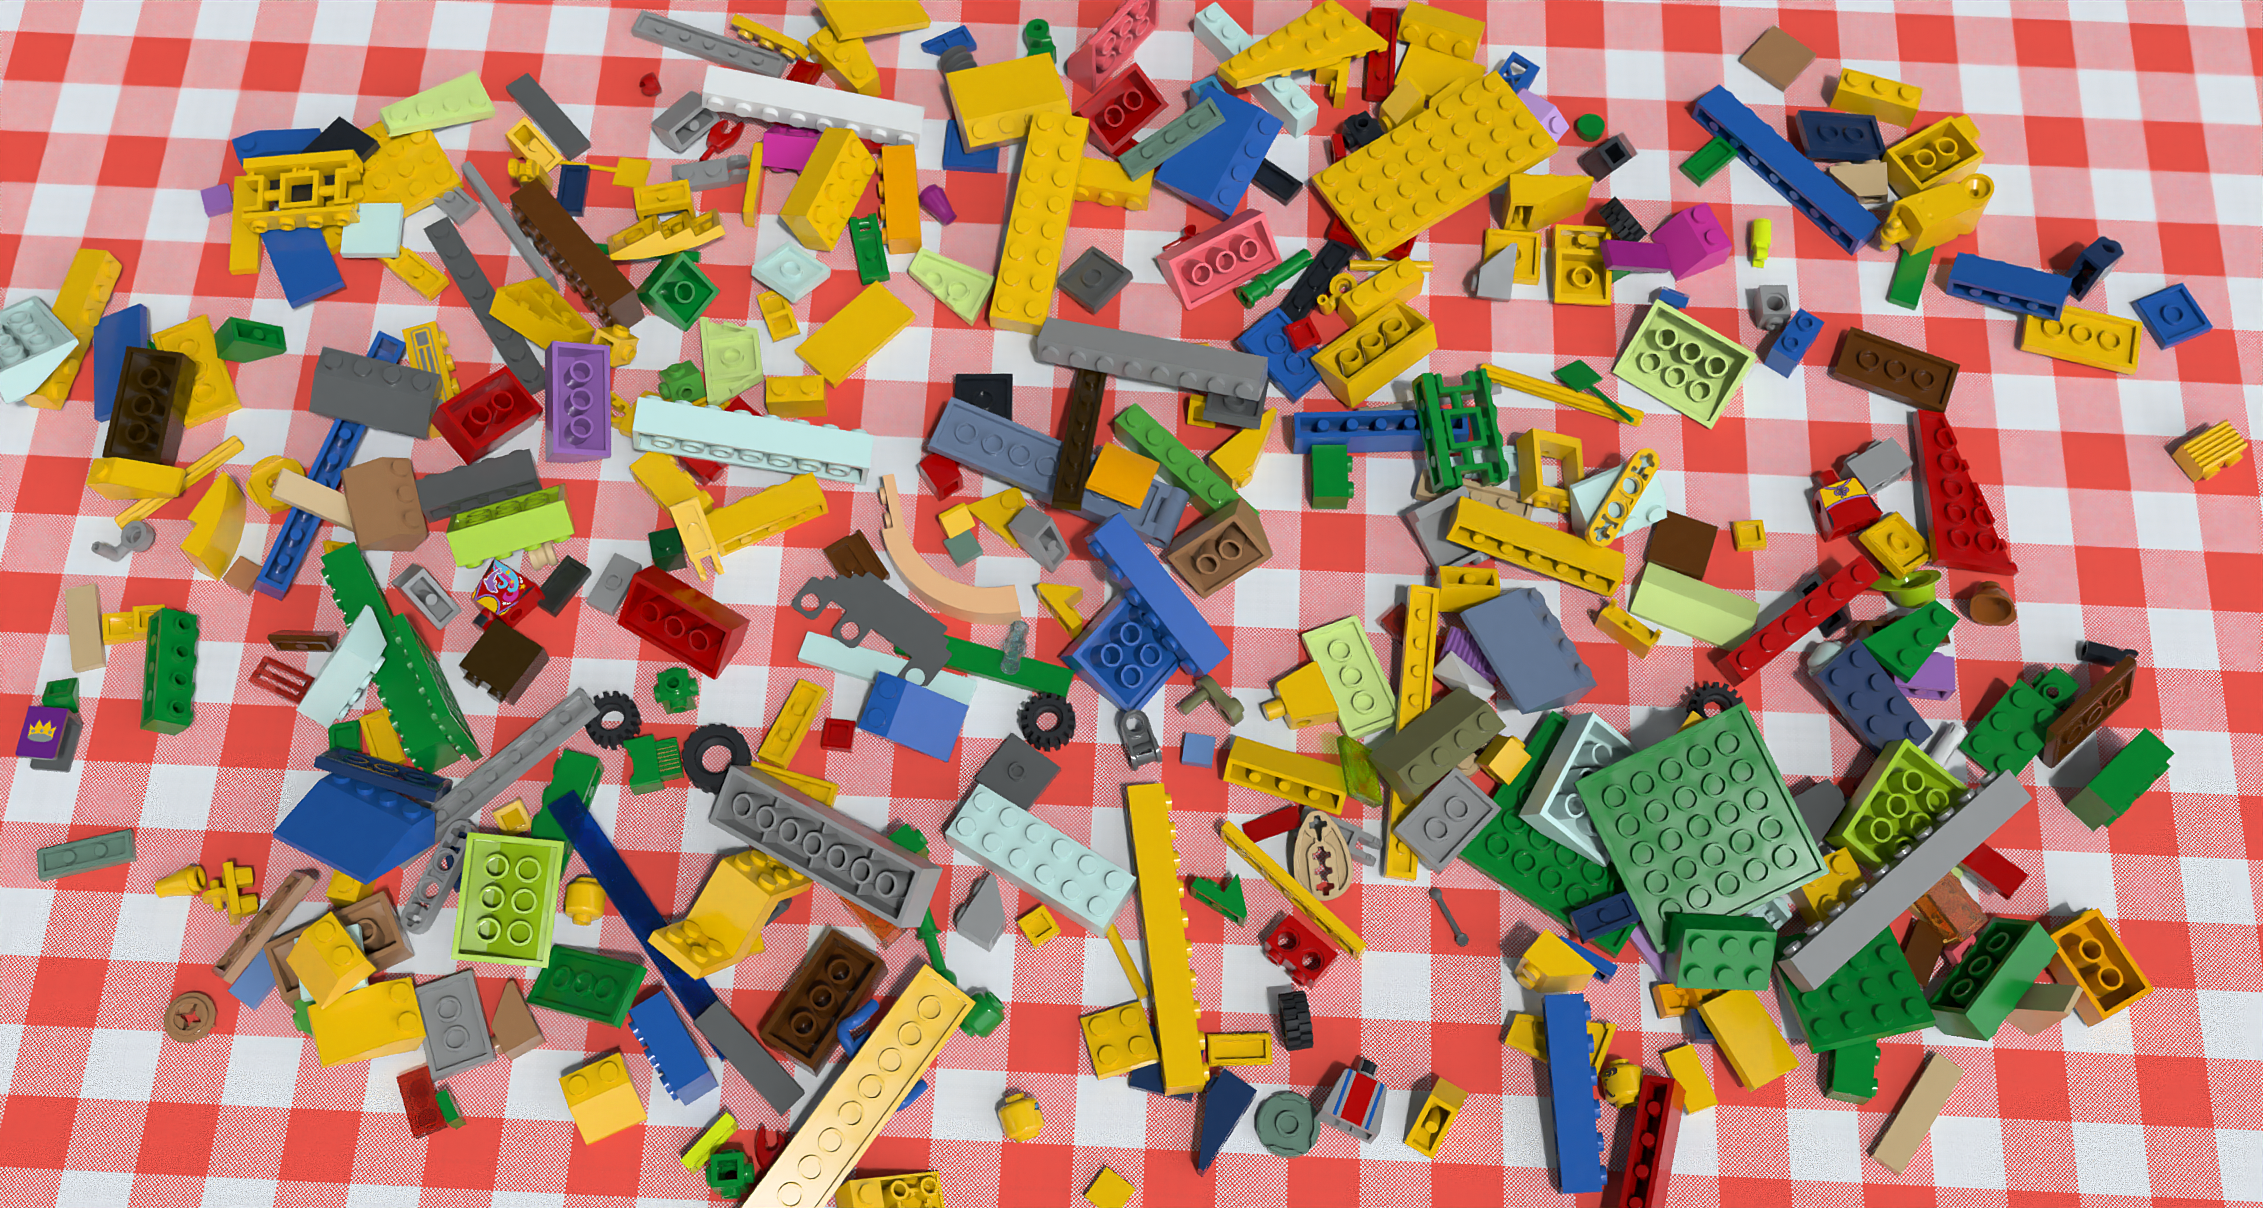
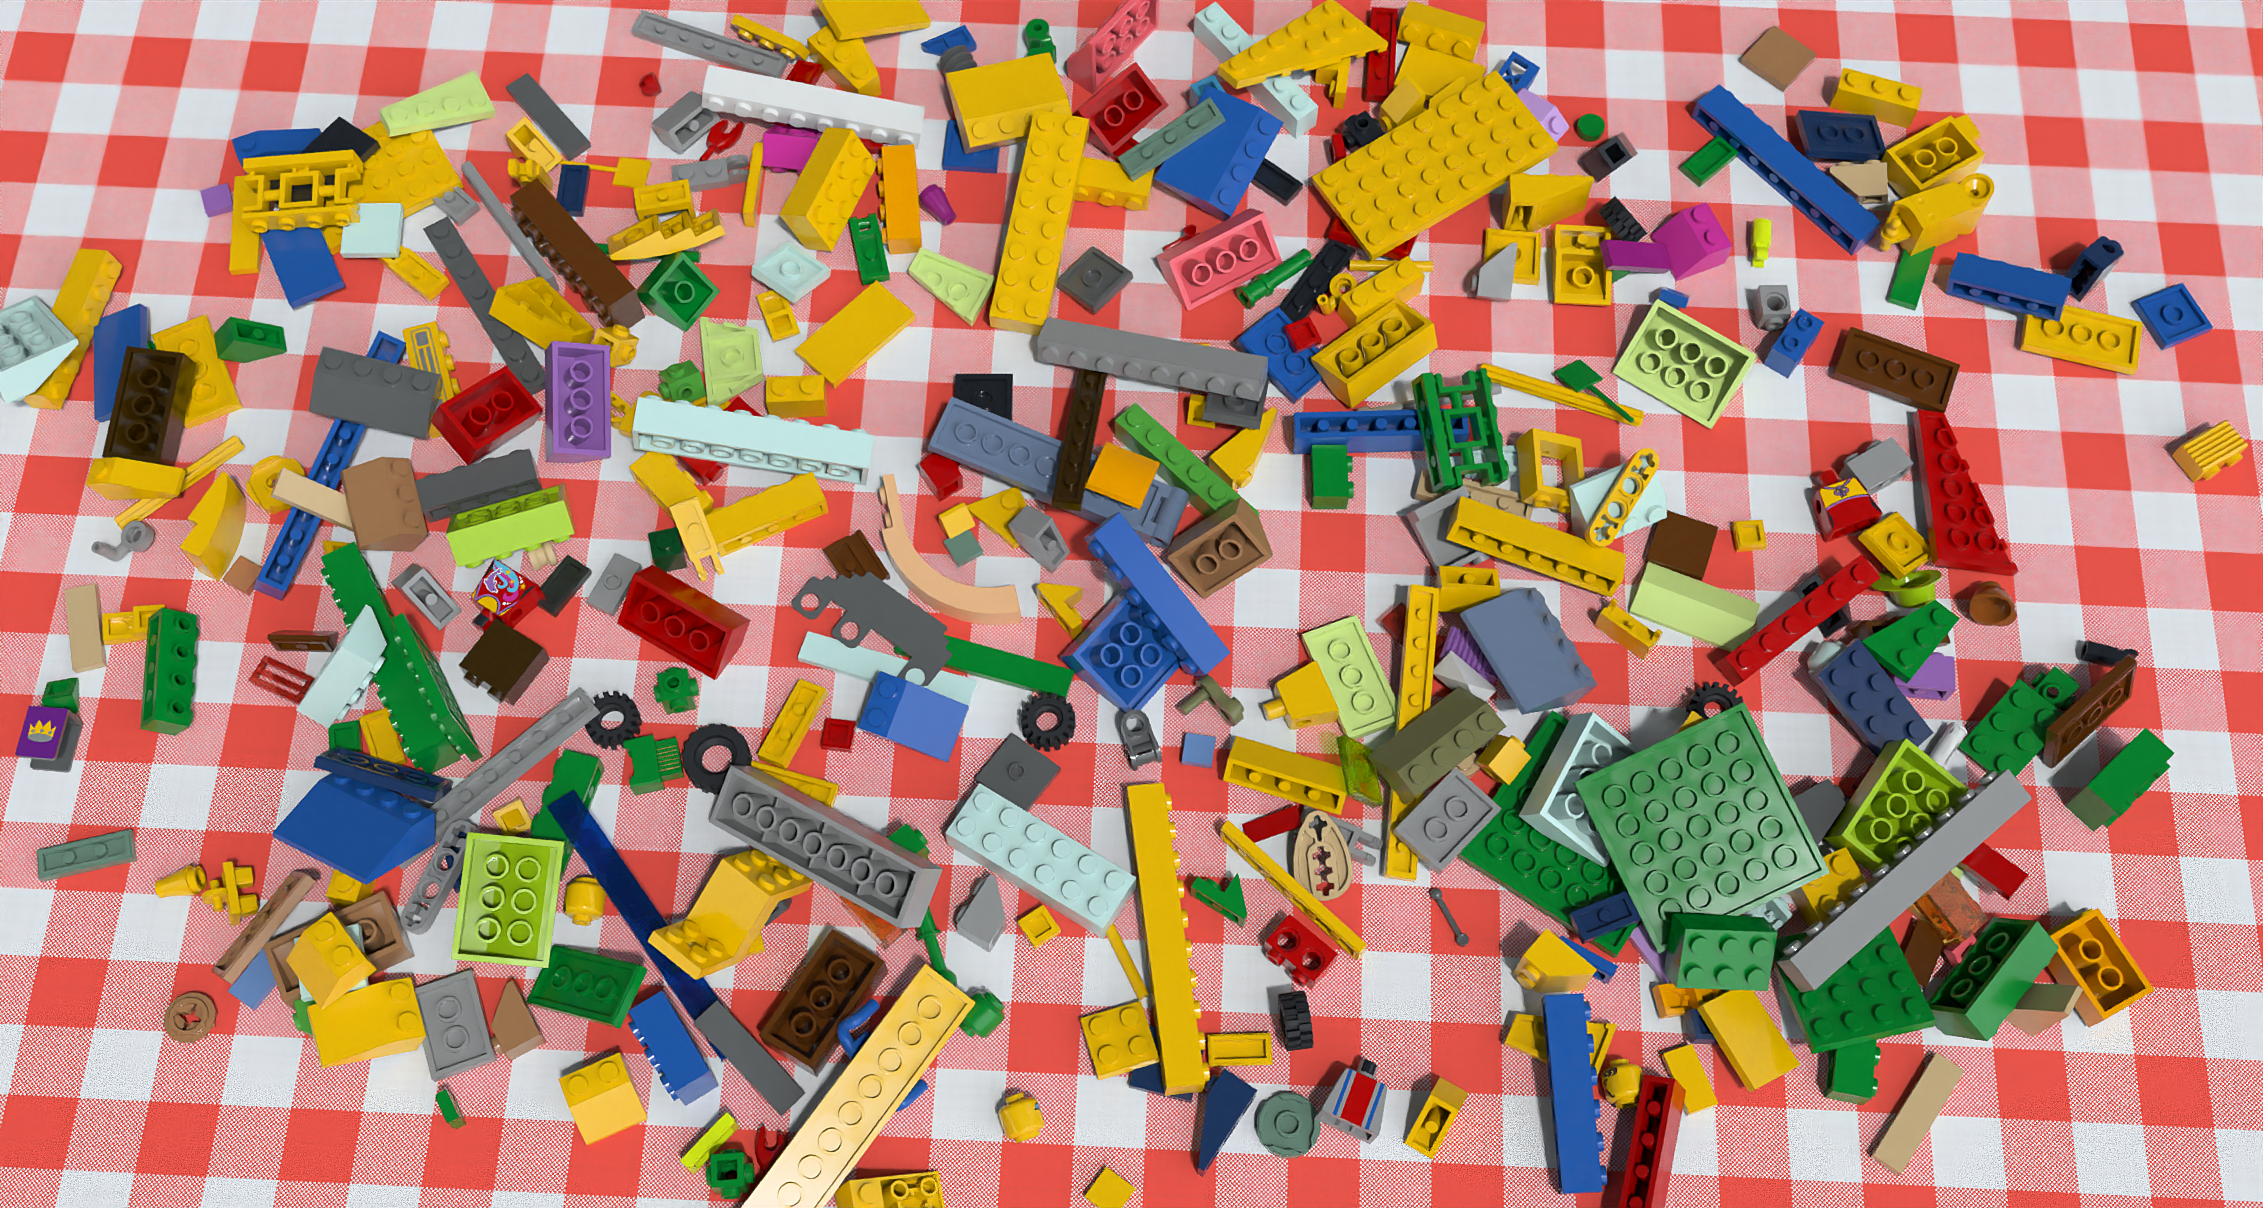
clear red plate [396,1065,448,1139] -> none
clear light blue pin [1000,621,1029,675] -> none

